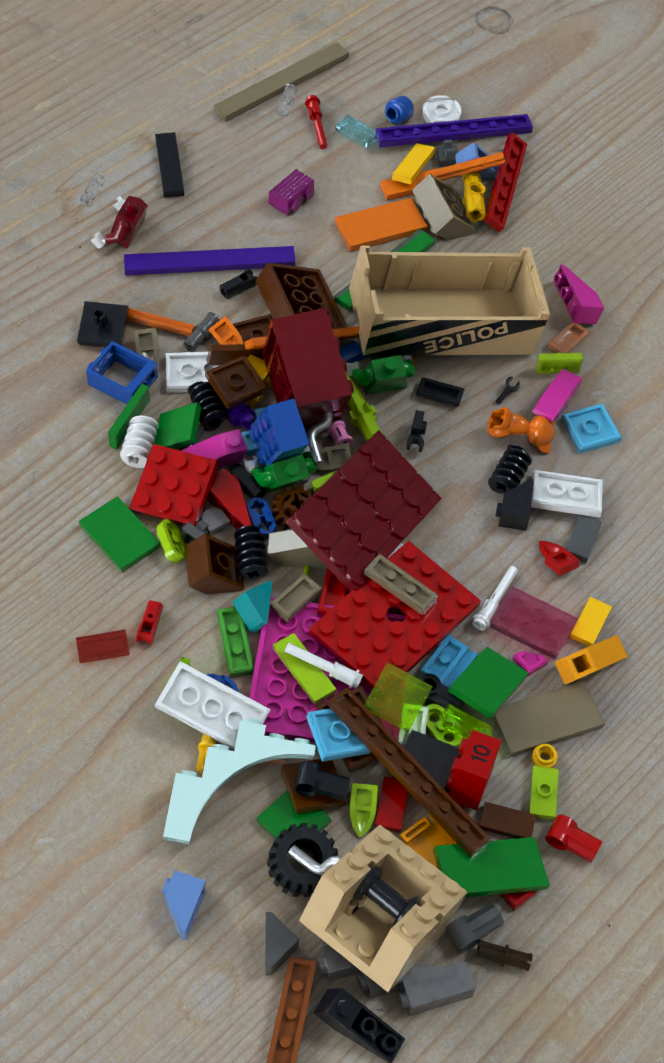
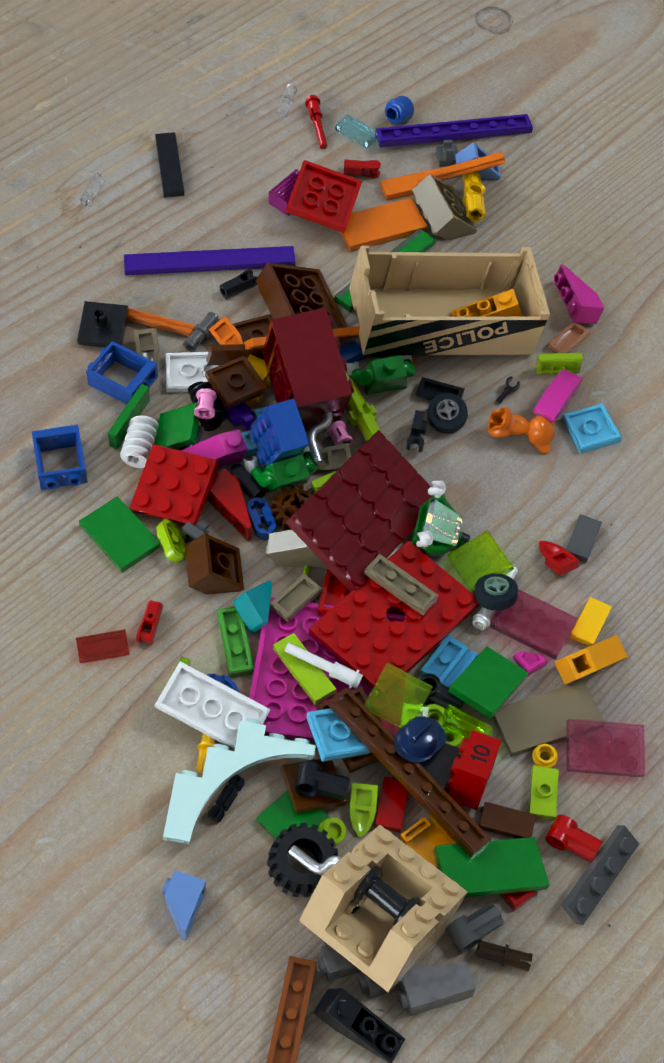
dark red torso [90,196,148,249] -> none
light grey tile [202,508,230,535] -> none
dark tan tile [214,42,349,121] -> none
black piece [234,525,268,579] -> none
dark grey slope [265,912,299,975] -> none
yellow tile [392,143,435,184] -> none
white tile [422,95,461,123] -> none
red plate [483,132,527,232] -> none
black piece [488,444,532,494] -> none
black slope [495,479,534,531] -> none
white tile [531,470,603,518] -> none
none -> blue window [32,424,88,490]
none -> bright pink bush [194,389,217,419]
none -> black axle [208,775,245,823]
none -> red plate [285,160,362,233]
none -> lime tile [318,818,346,845]
none -> red bar [343,159,381,178]
none -> dark blue piece [394,716,446,763]
none -> green torso [411,480,470,557]
none -> black wheel [427,393,468,433]
none -> clear neon green tile [447,530,514,594]
none -> light orange slope [451,289,523,317]
none -> black wheel [474,573,518,611]
none -> dark grey plate [561,825,639,925]
none -> clear pink plate [566,719,645,777]

